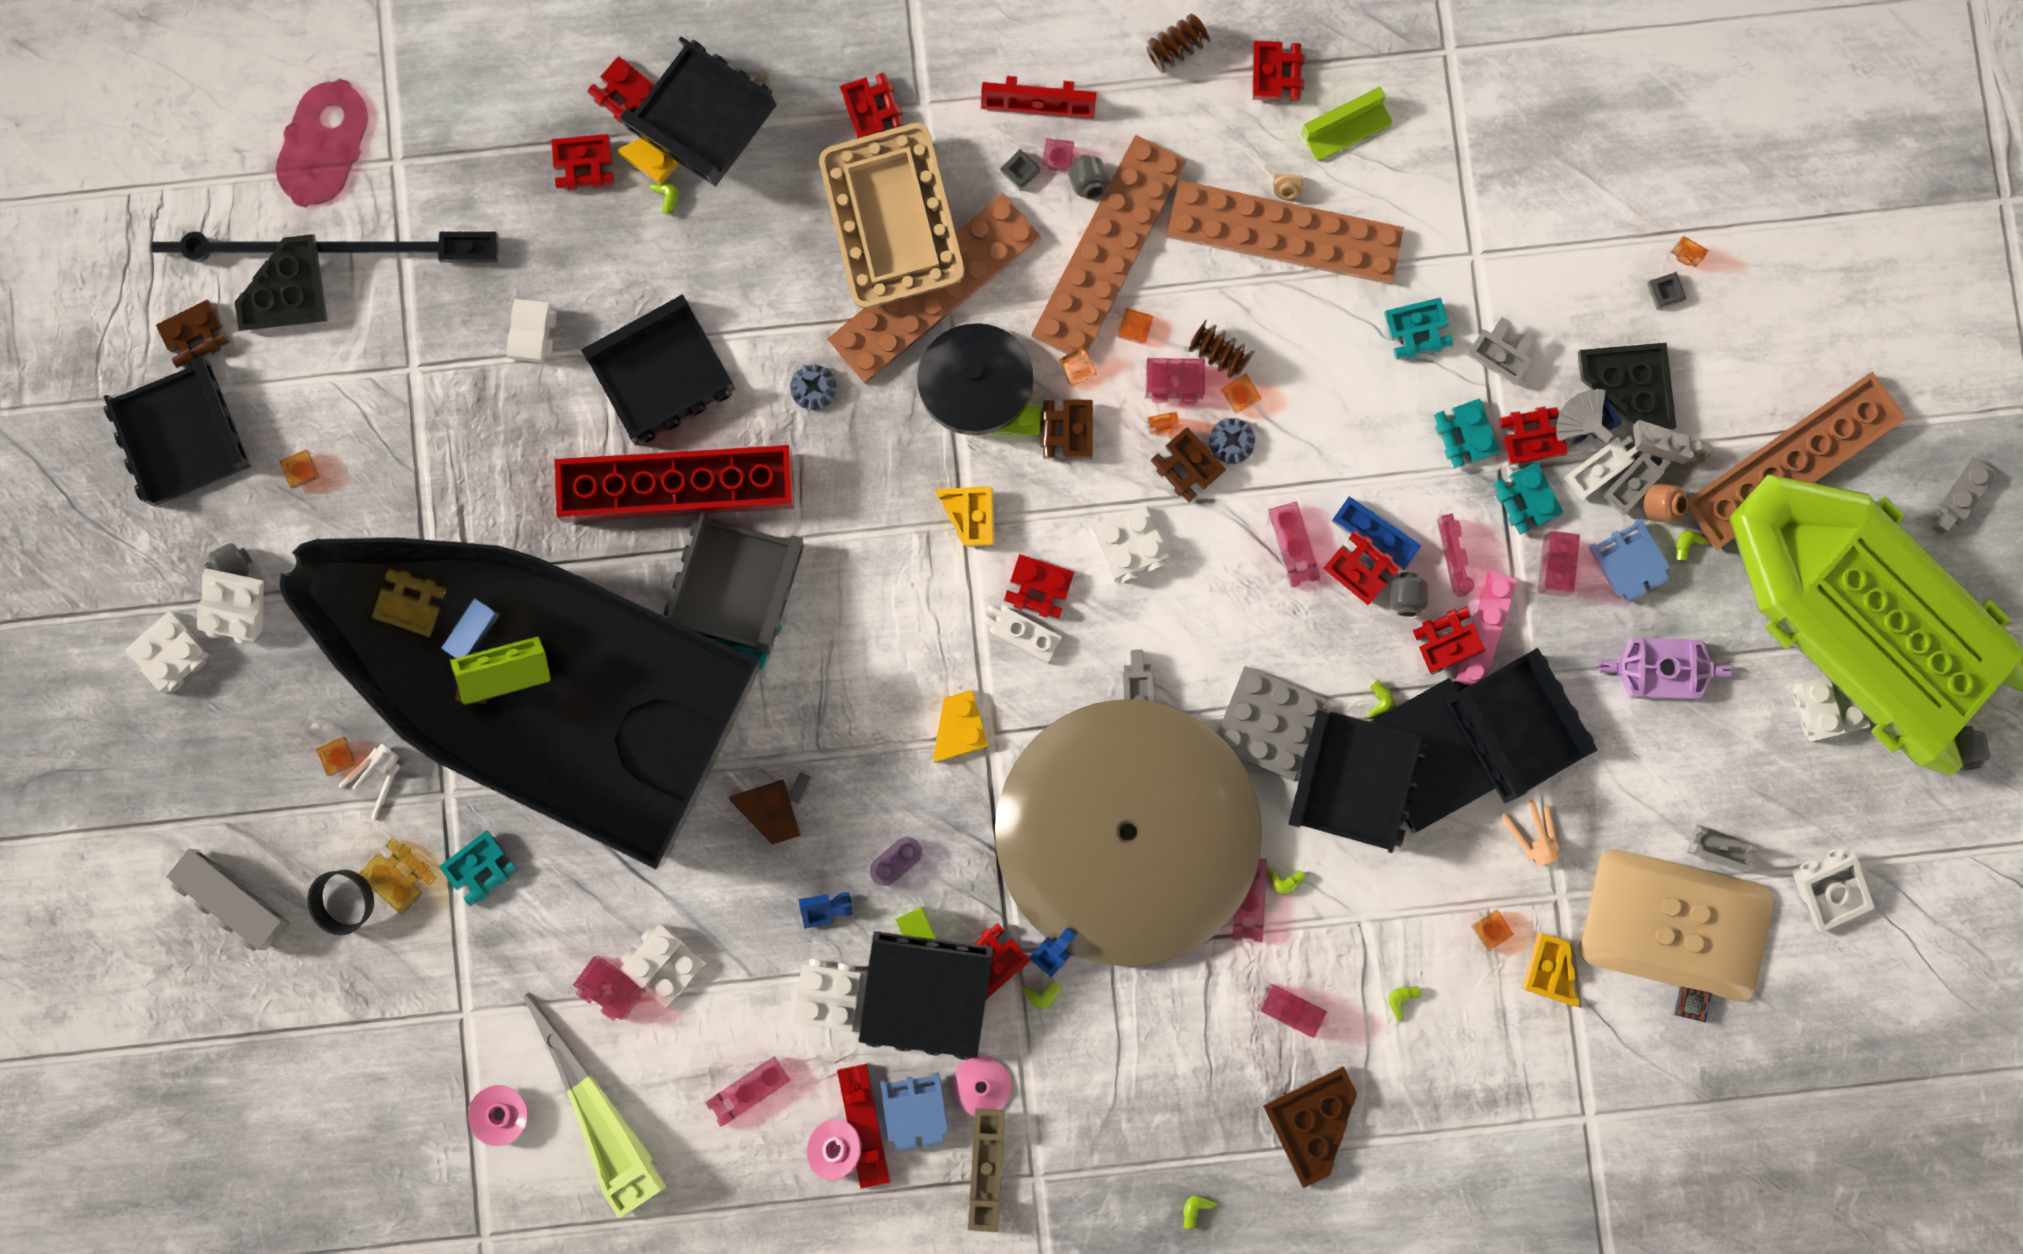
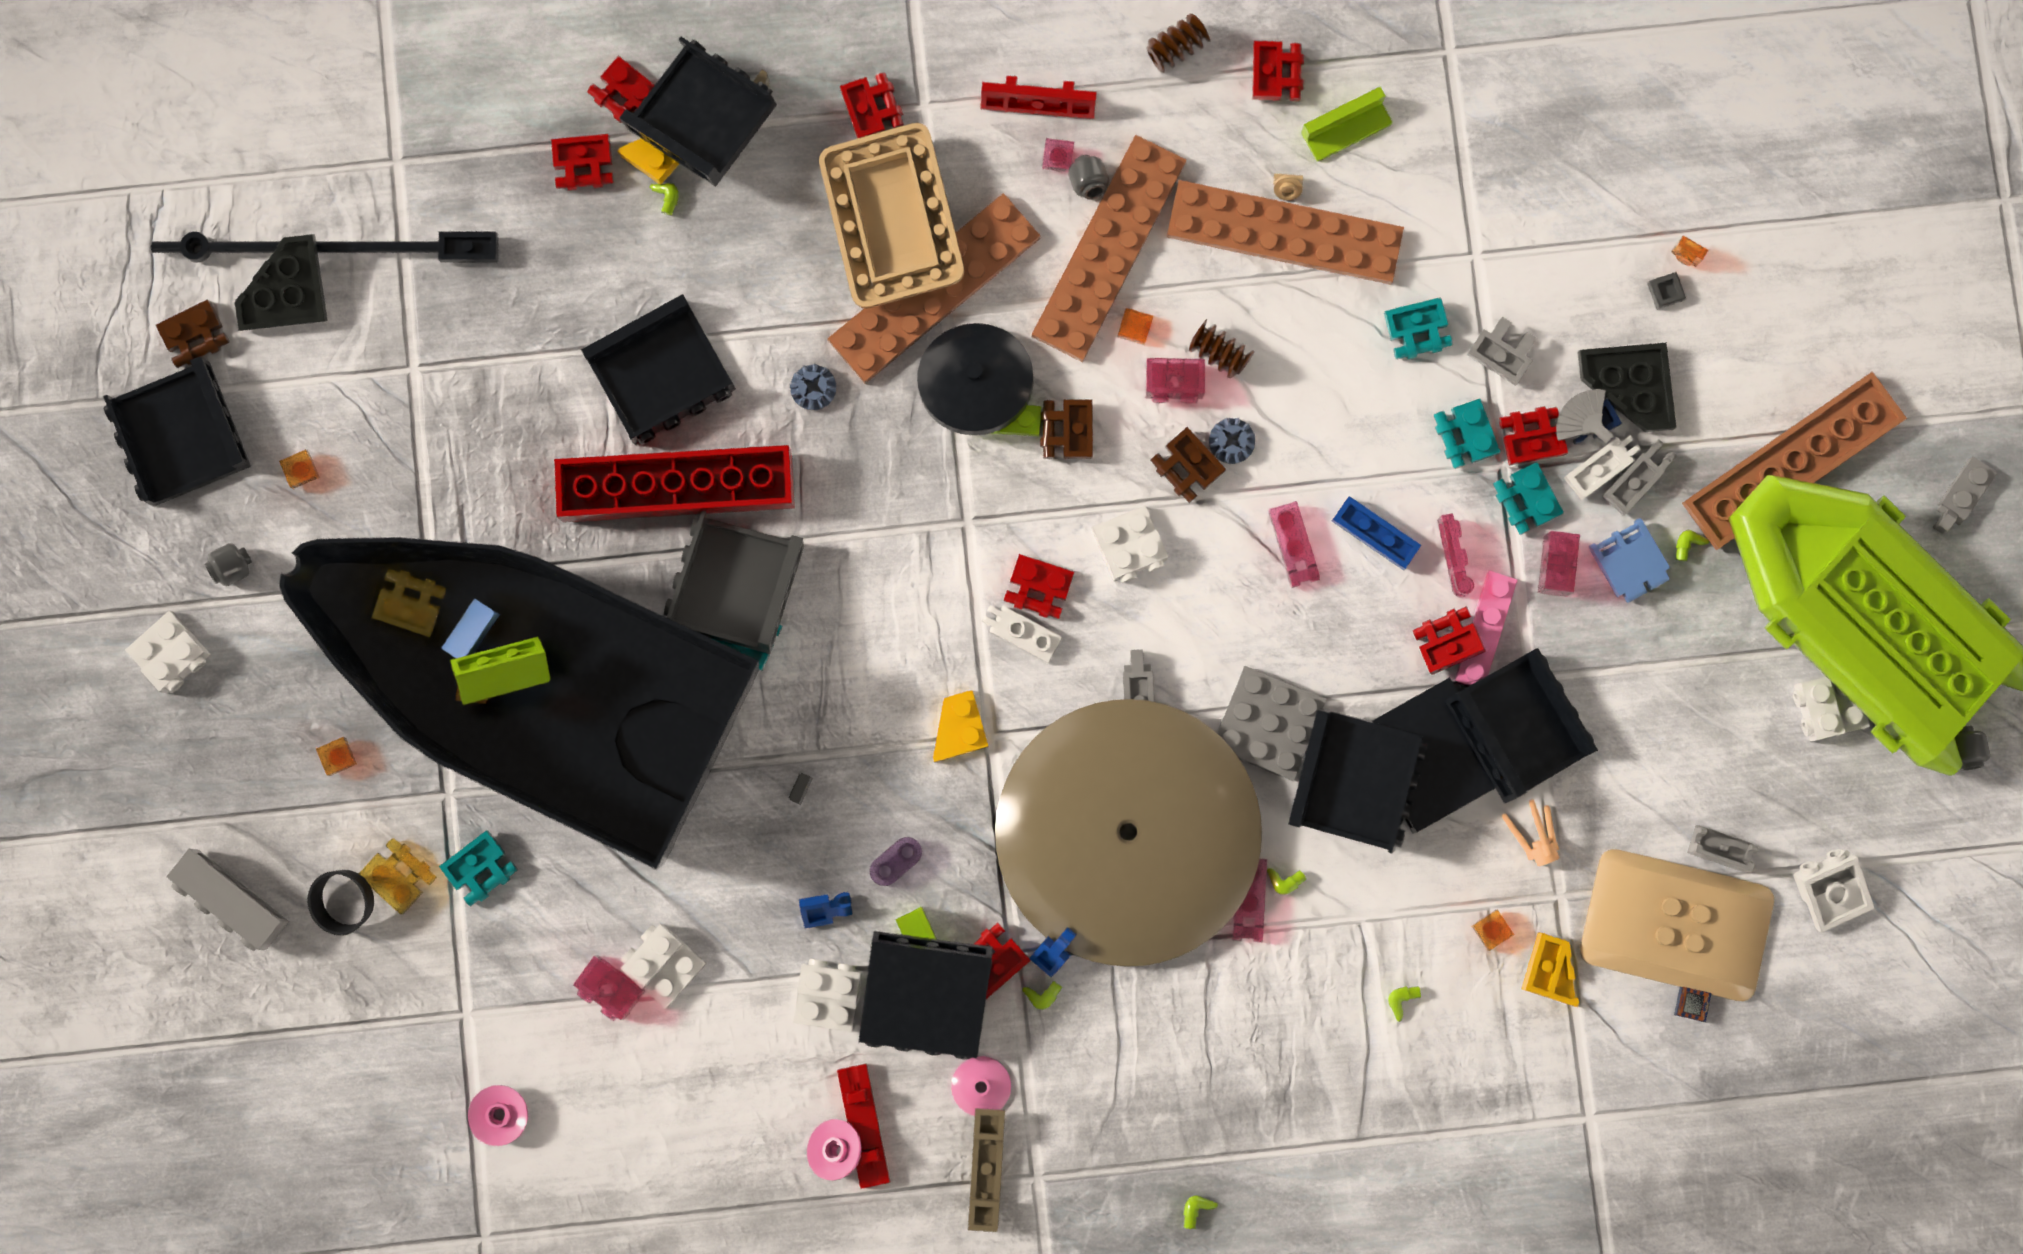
white plate [197,568,264,644] -> none
clear pink piece [276,79,368,208] -> none
white plant [339,744,401,820] -> none
white brick [507,299,556,363] -> none
yellowish green plate [524,993,666,1219] -> none
clear pink plate [705,1056,791,1127] -> none
reddish brown wing [729,779,801,845] -> none
medium blue plate [880,1072,948,1151] -> none
yellow wing [936,486,994,547] -> none
dark grey tile [1000,149,1041,191] -> none
clear orange plate [1059,347,1097,387] -> none
clear orange plate [1147,412,1179,436] -> none
clear orange plate [1221,373,1262,414] -> none
clear pink brick [1257,983,1327,1038] -> none
reddish brown plate [1263,1066,1357,1188] -> none
red plate [1323,530,1401,606] -> none
lime animal [1368,679,1395,719] -> none
dark grey head [1390,572,1428,617] -> none
lavender plate [1598,638,1732,700] -> none
light grey hinge [1633,420,1712,465] -> none
nougat head [1642,484,1689,523] -> none

